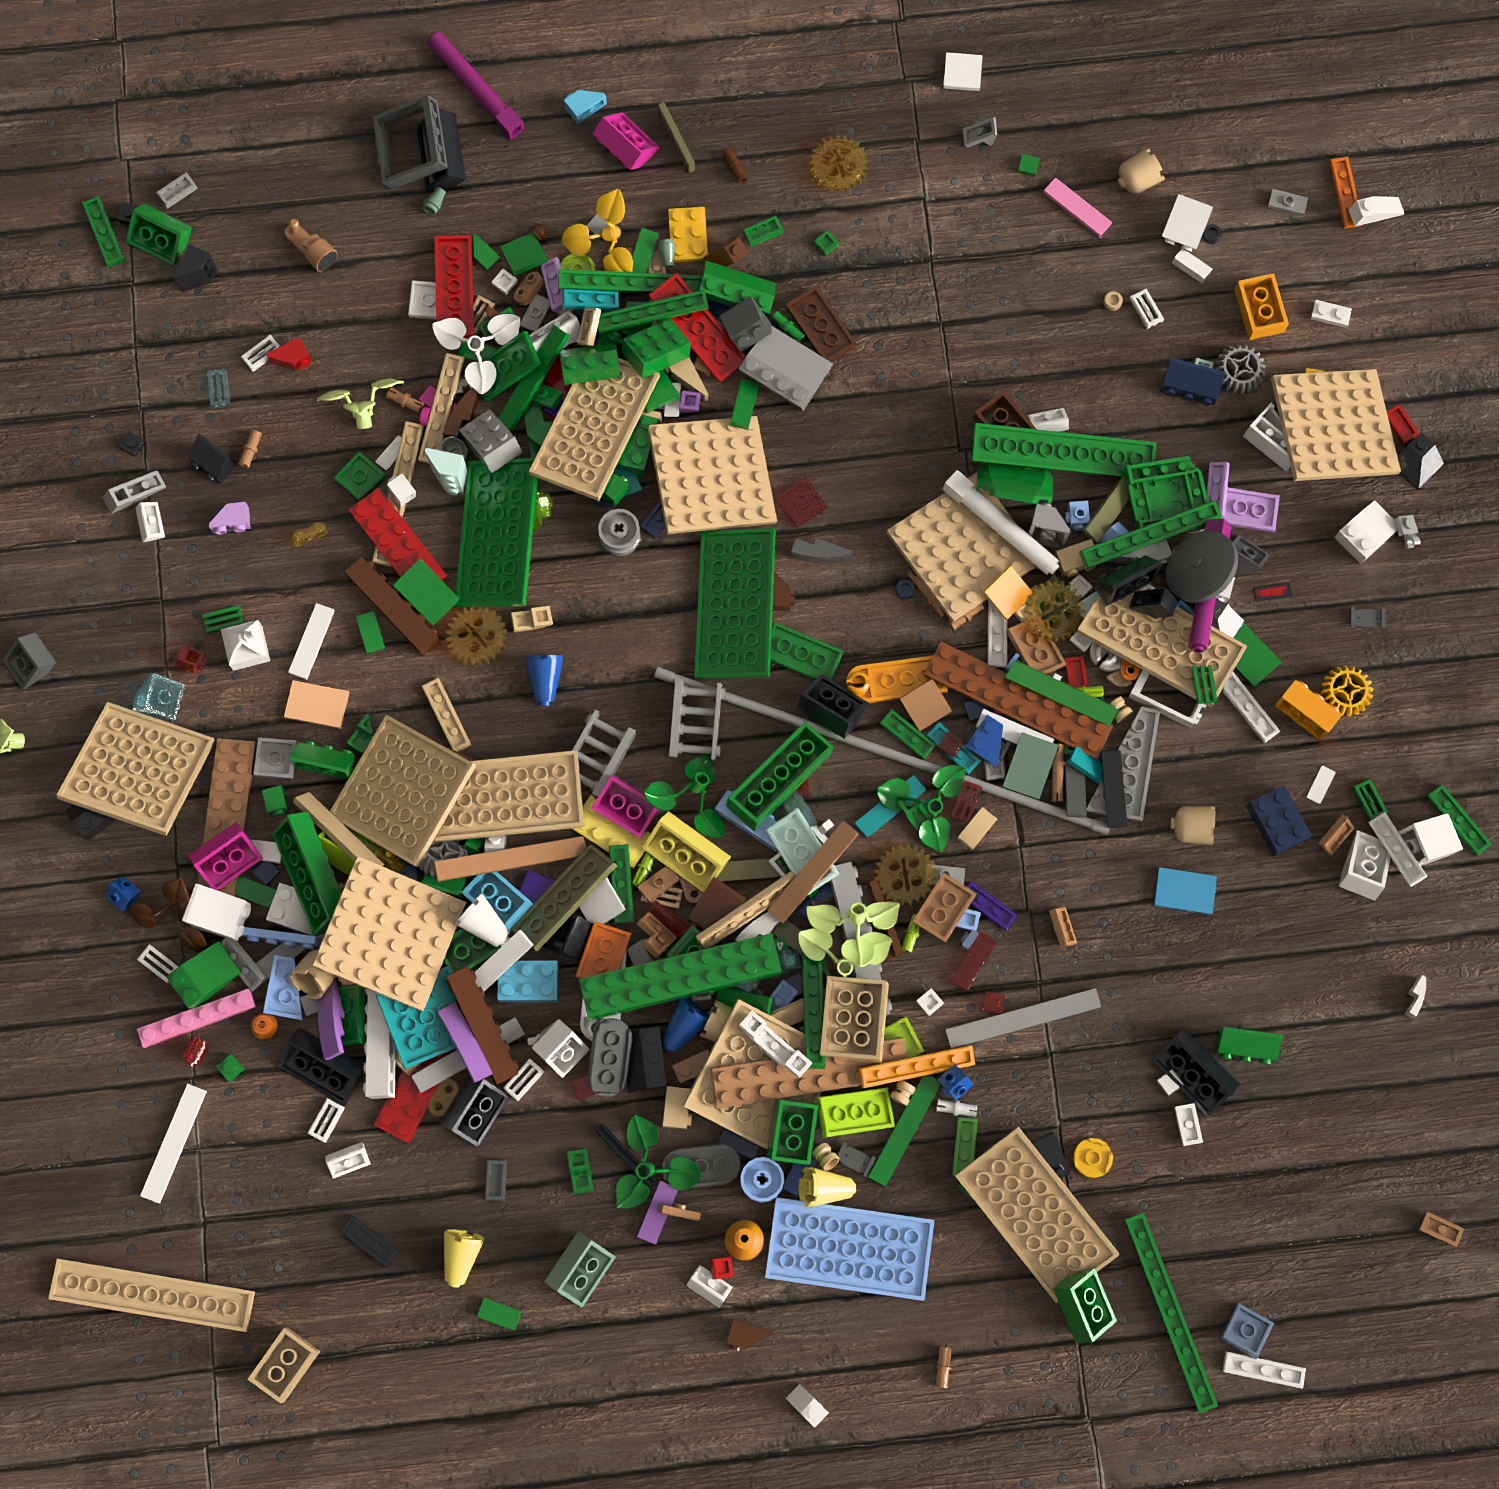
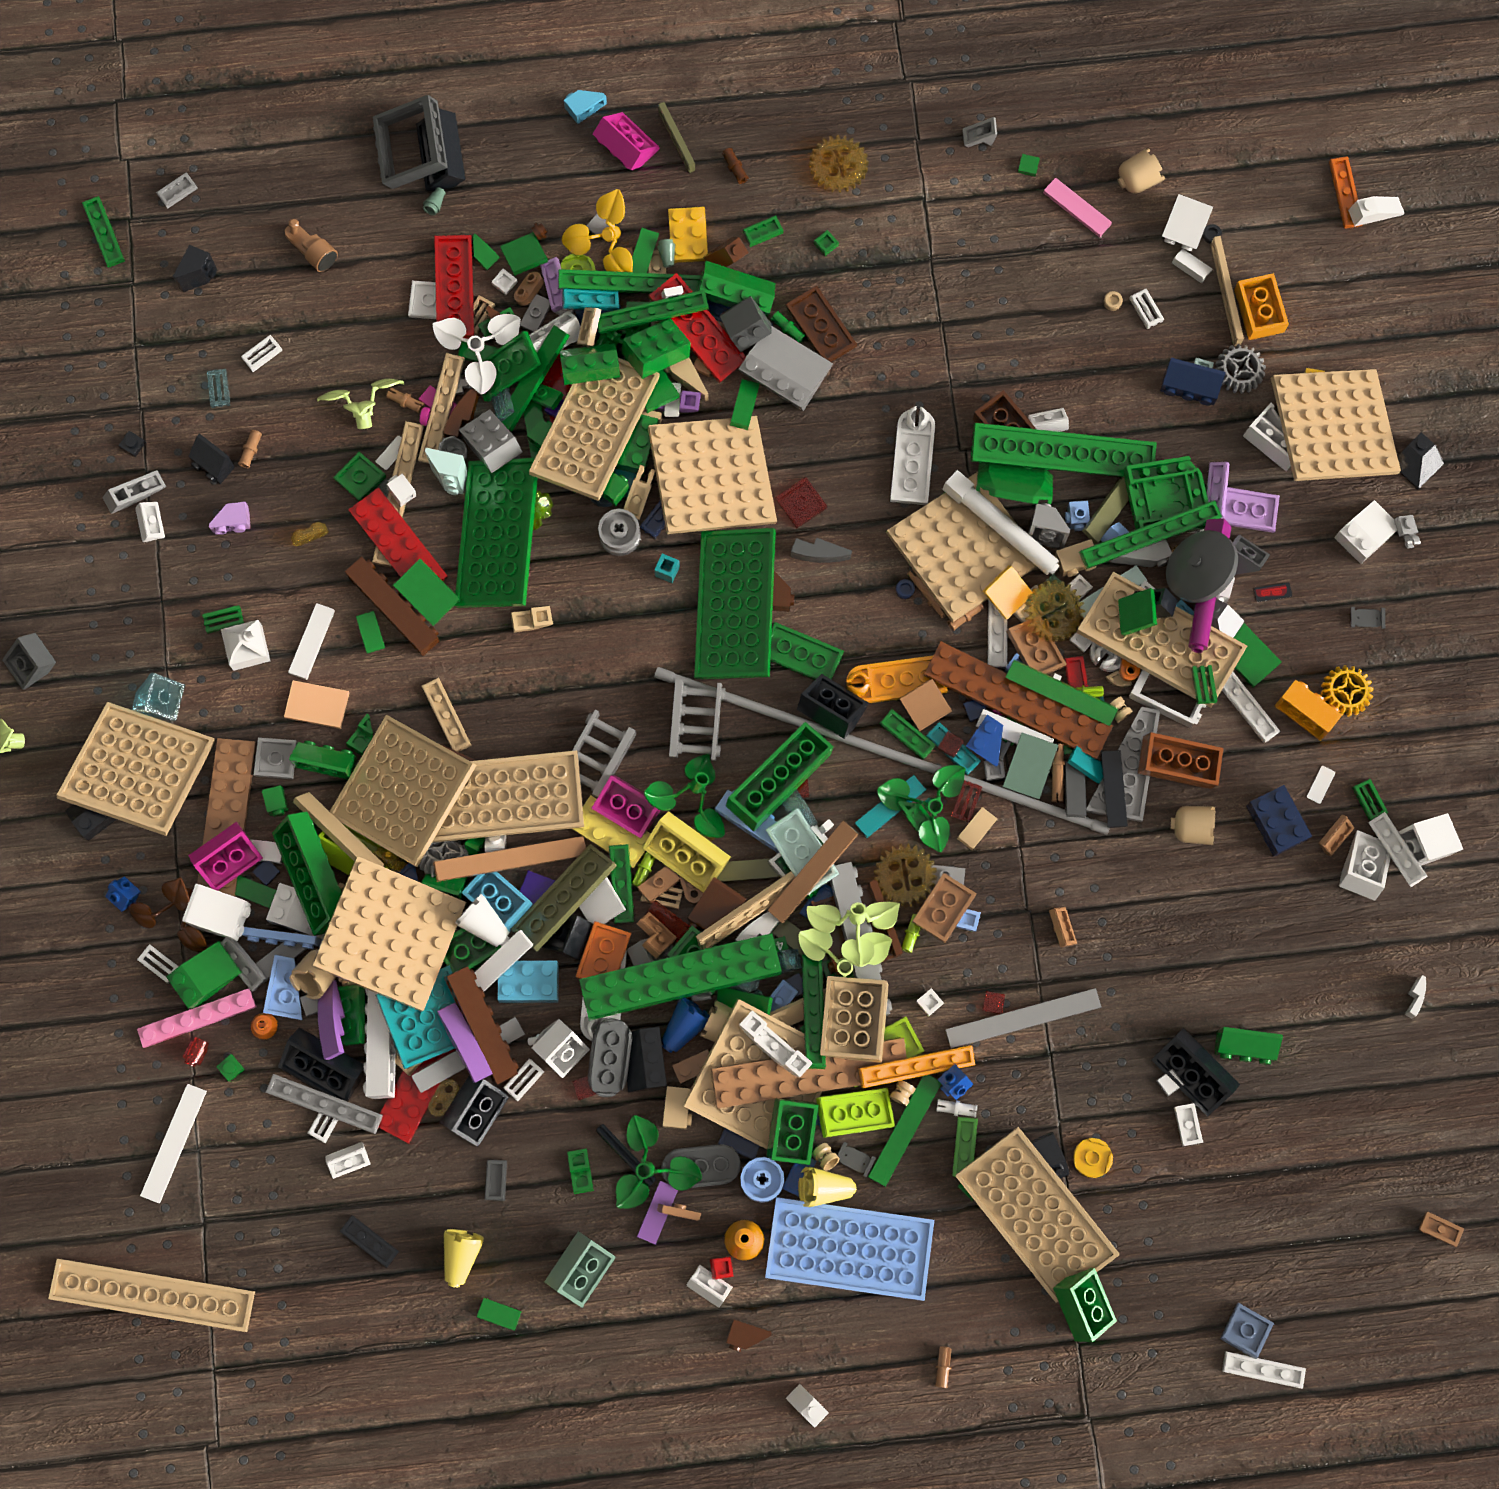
black plate [117,202,139,224] -> none
green slope [126,204,192,266] -> none
clear red brick [174,644,206,675] -> none
tan brick [248,1328,320,1403] -> none
red slope [266,337,312,370] -> none
magenta brick [428,32,524,140] -> none
clear yellow gear [446,606,508,667] -> none
blue cone [525,655,563,706] -> none
white tile [943,52,982,91] -> none
clear red tile [950,932,997,992] -> none
sand blue plate [960,929,979,952] -> none
dark purple tile [966,881,1018,931] -> none
black slope [1095,555,1162,606] -> none
green plate [1124,1213,1218,1413] -> none
dark azure tile [1154,867,1217,915] -> none
light grey plate [1267,189,1308,217] -> none
white plate [1311,300,1352,328] -> none
red tile [1387,404,1419,445] -> none
green tile [1426,784,1492,856] -> none
none -> light grey tile [266,1074,383,1134]
none -> clear light blue tile [492,387,514,422]
none -> tan hinge [624,465,656,520]
none -> teal brick [654,553,680,583]
none -> white tile [661,286,683,299]
none -> white plate [890,406,935,505]
none -> green tile [1118,588,1157,636]
none -> dark orange brick [1138,732,1223,789]
none -> tan tile [1210,236,1244,346]

